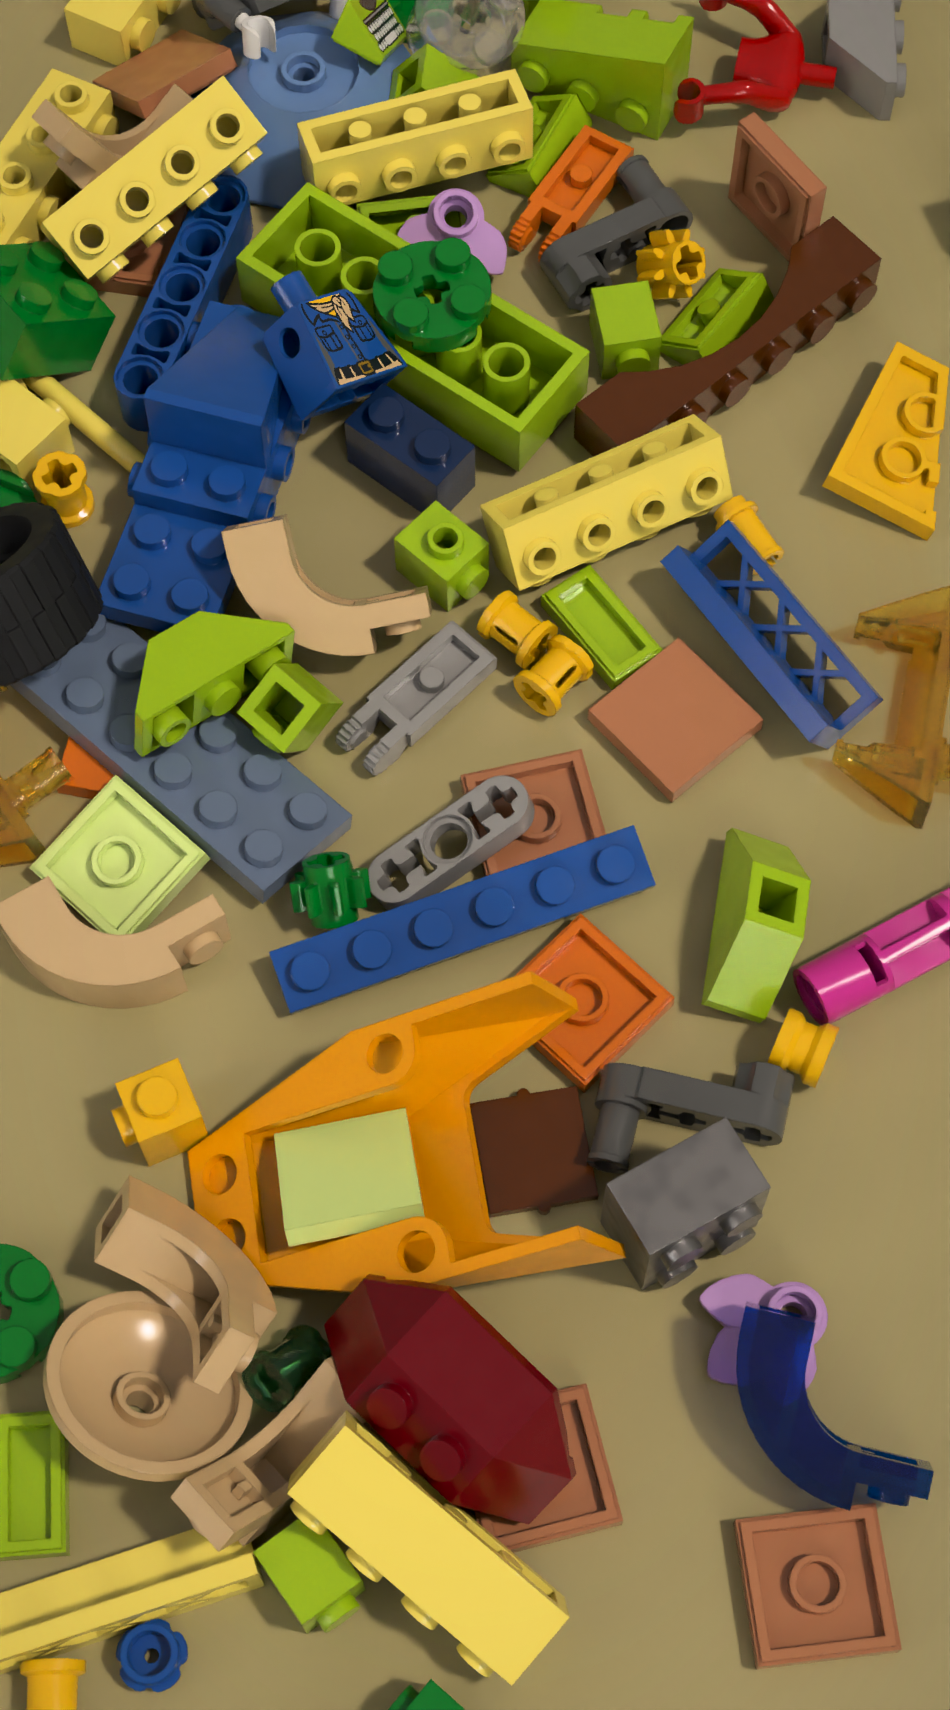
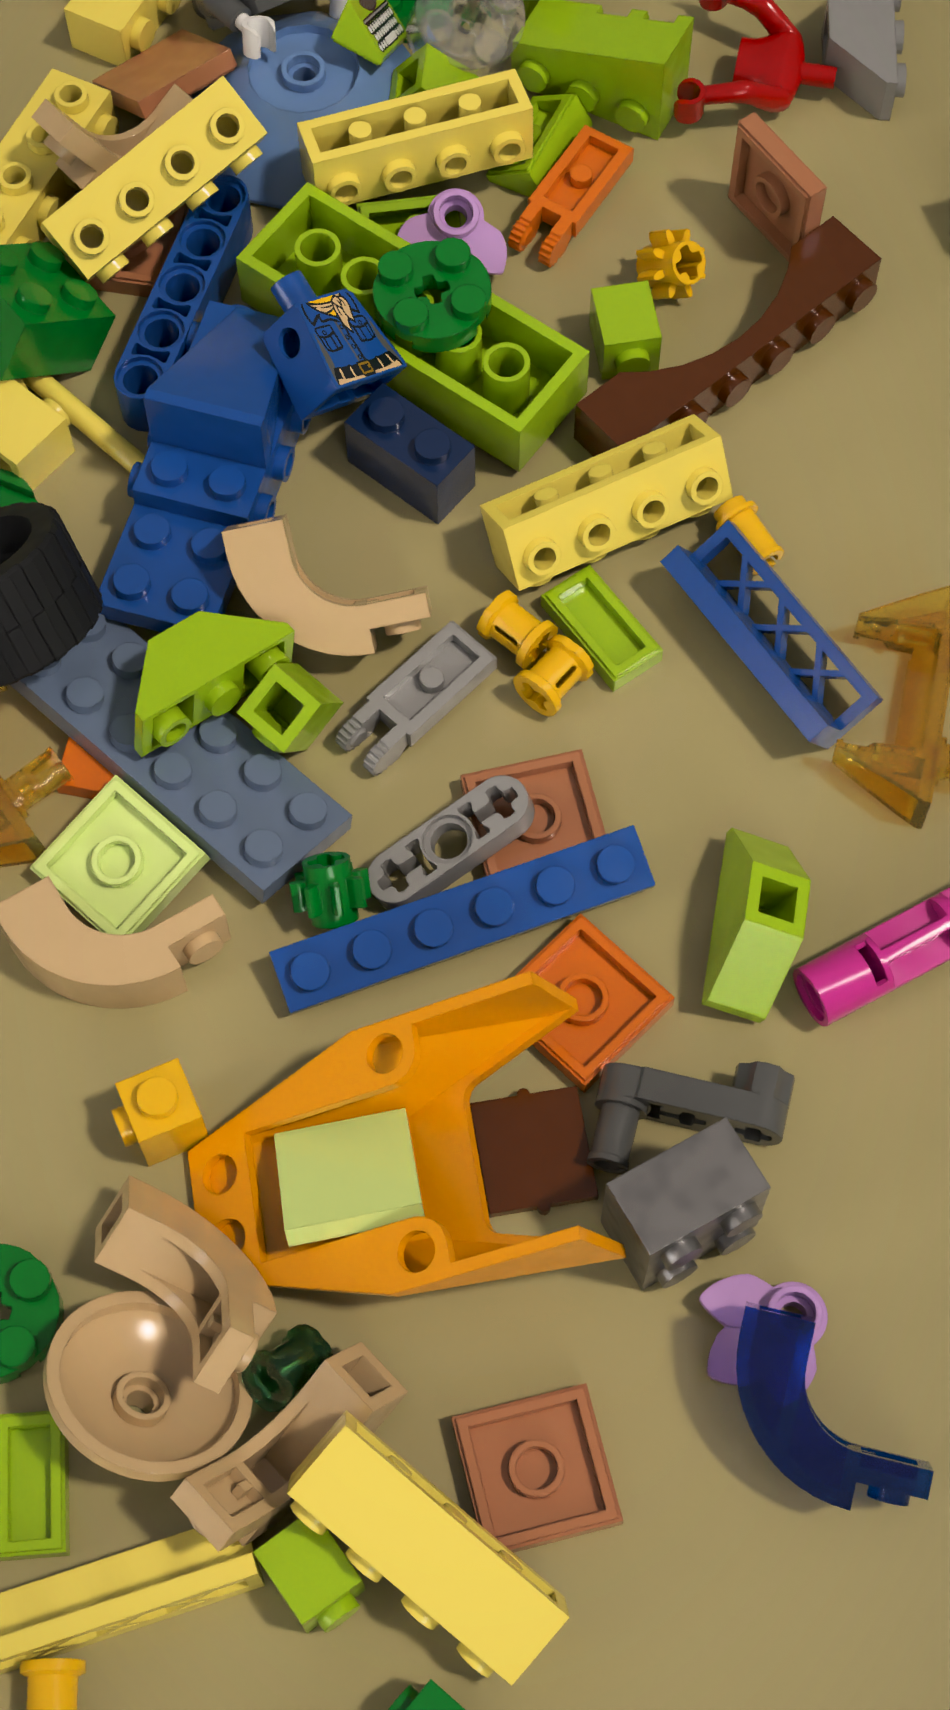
yellow bush [32,451,95,528] -> none
blue plate [116,1618,188,1692] -> none
dark red wedge [324,1274,576,1524] -> none
lime brick [394,500,489,612] -> none
dark grey beam [539,155,693,312] -> none
nougat tile [588,637,764,803] -> none
lime slope [661,268,774,365] -> none
nougat tile [733,1503,902,1670] -> none
yellow wheel [767,1008,840,1088] -> none
yellow wing [822,341,949,541] -> none

